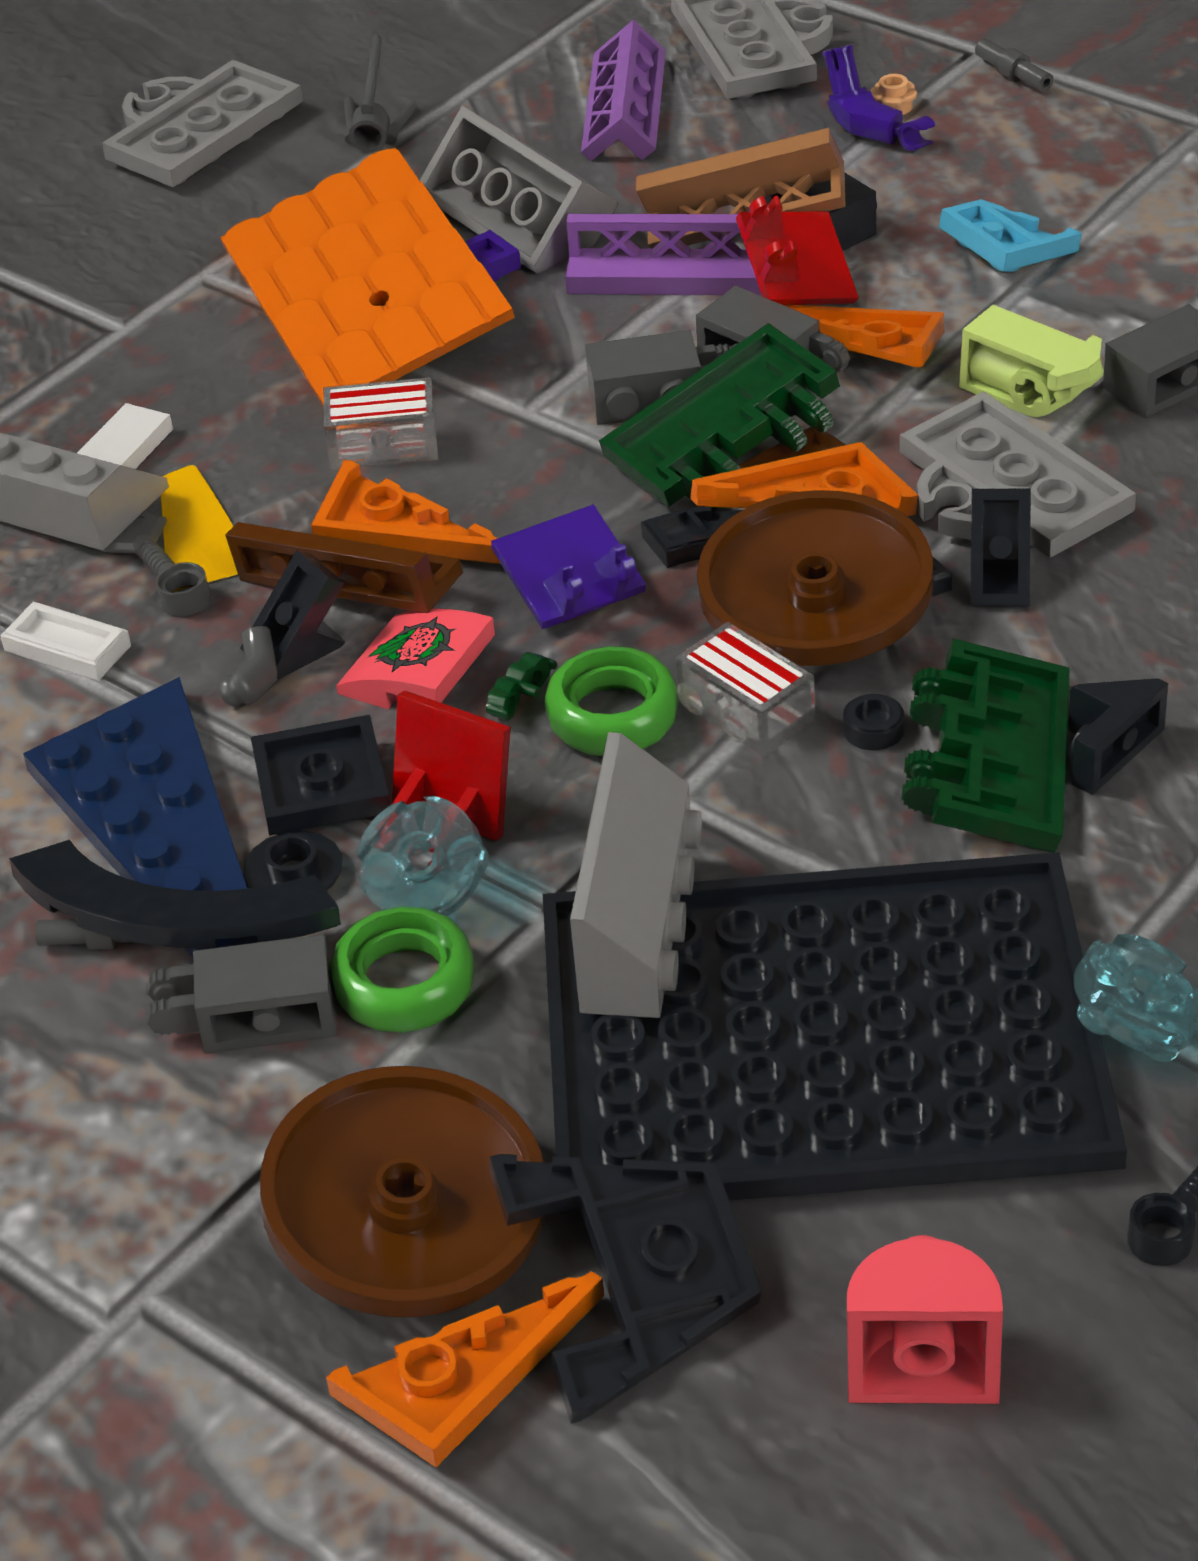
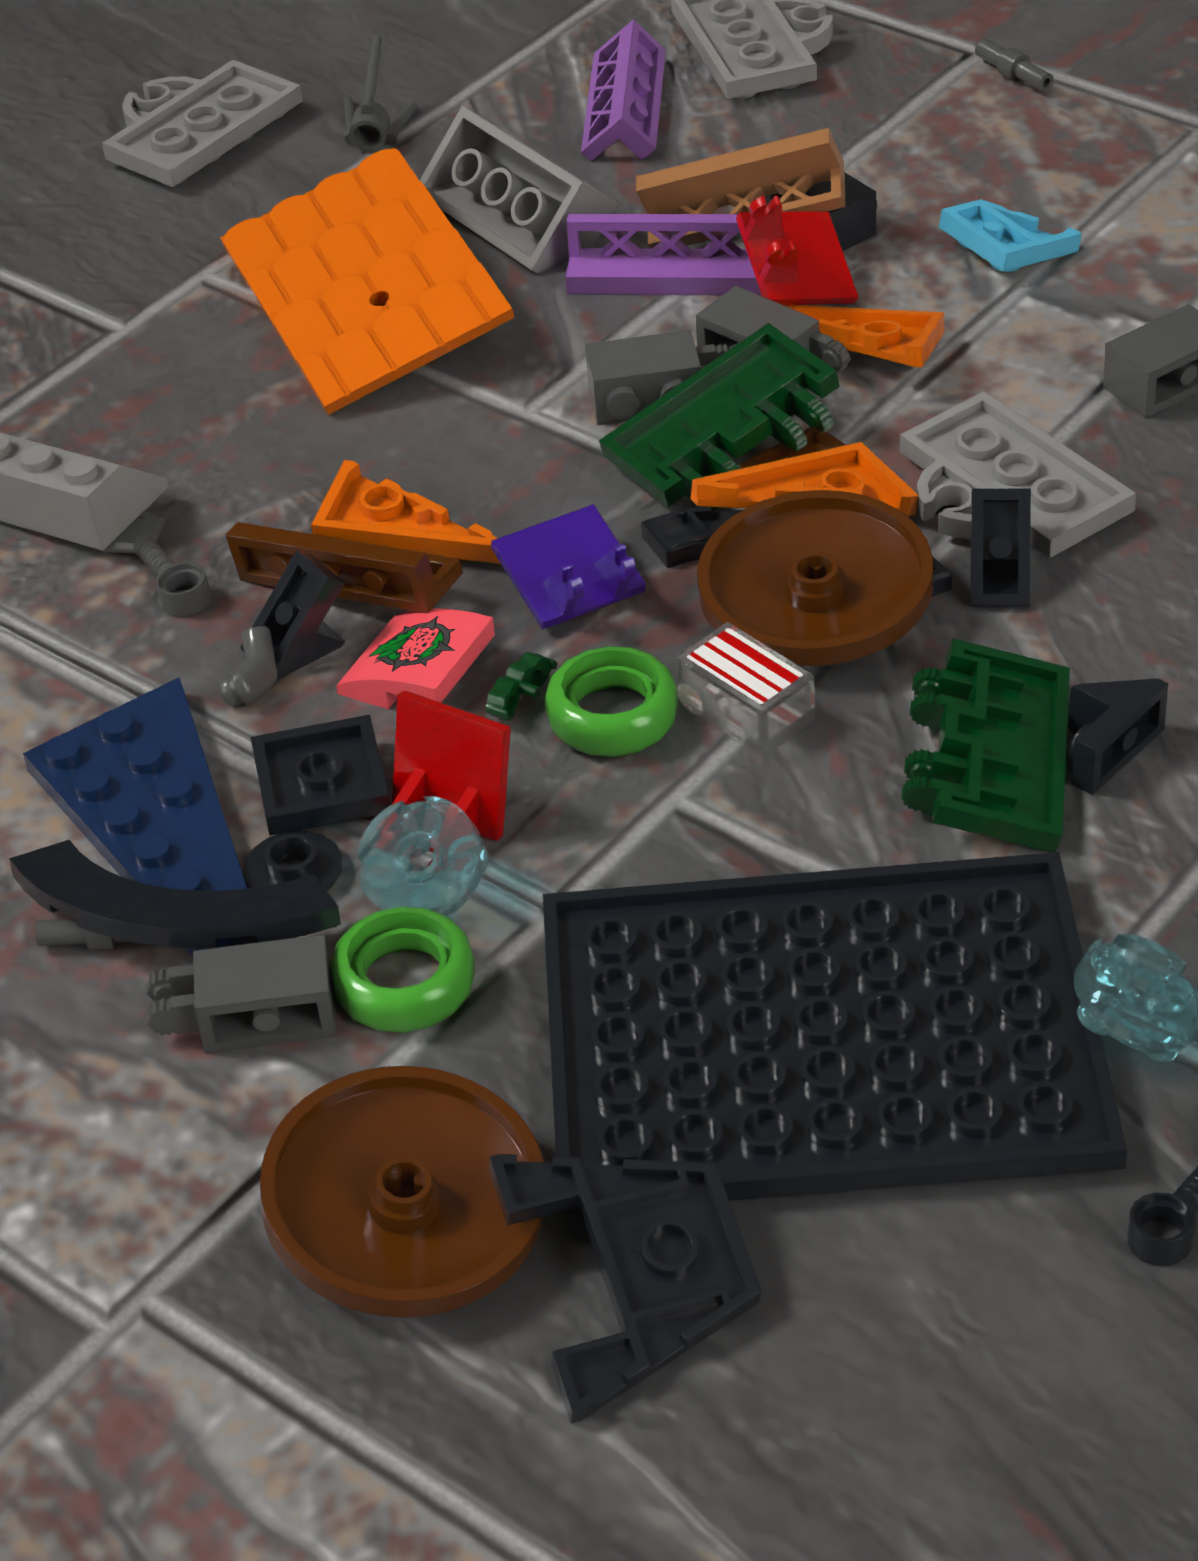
white tile [0,601,131,681] -> none
white tile [77,403,173,469] -> none
yellow sticker [160,465,238,592] -> none
clear brick [323,377,439,470] -> none
orange wing [326,1271,604,1468] -> none
dark purple plate [465,230,521,282] -> none
light grey slope [570,732,702,1018] -> none
dark purple arm [822,44,935,151] -> none
black tile [843,694,904,750] -> none
coral brick [847,1235,1003,1404] -> none
light nougat plate [870,74,917,115] -> none
yellowish green piece [959,305,1104,418] -> none

